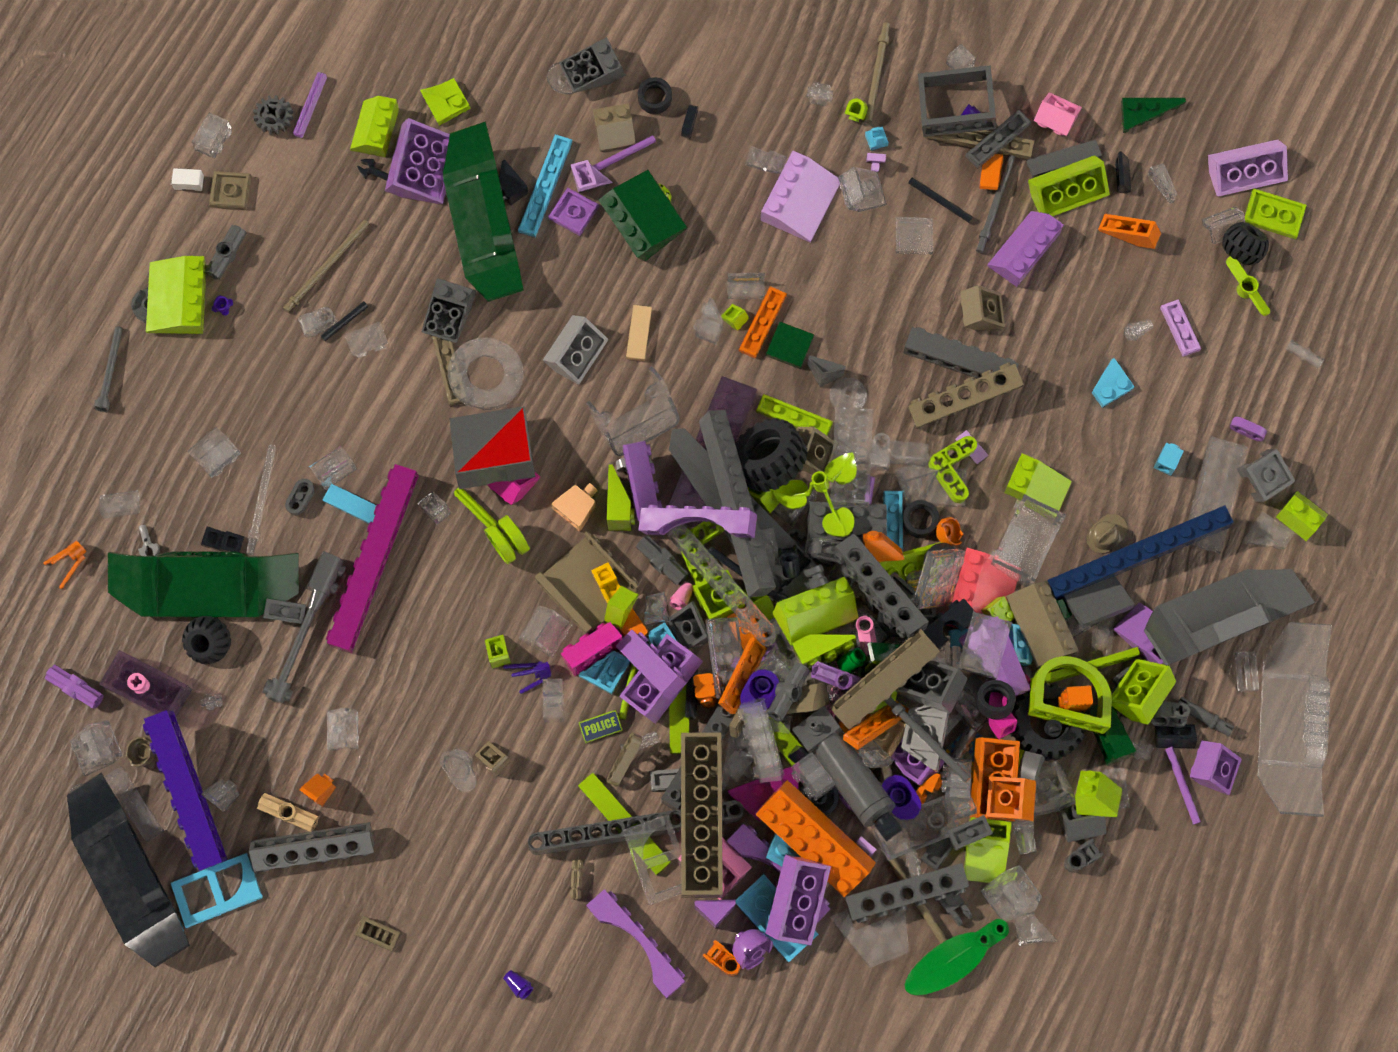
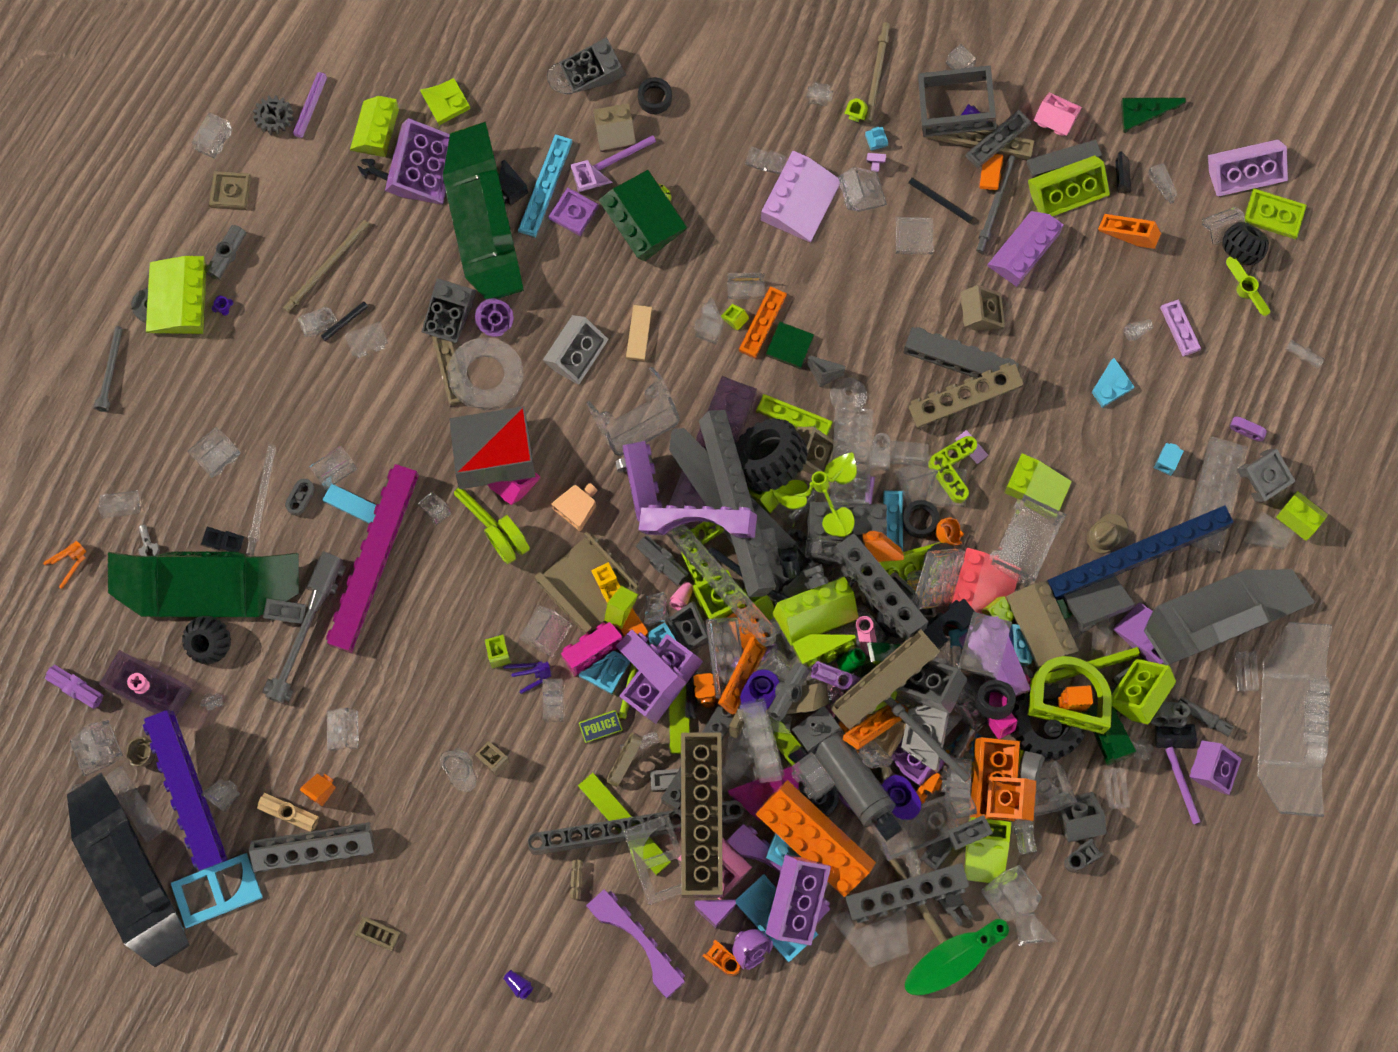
white piece [171,168,204,191] -> none
lime slope [607,464,635,531] -> none
black beam [681,104,699,138] -> none
lavender tile [856,836,877,857] -> none
lime slope [1075,770,1122,817] -> none
none -> medium lavender cylinder [475,298,514,337]

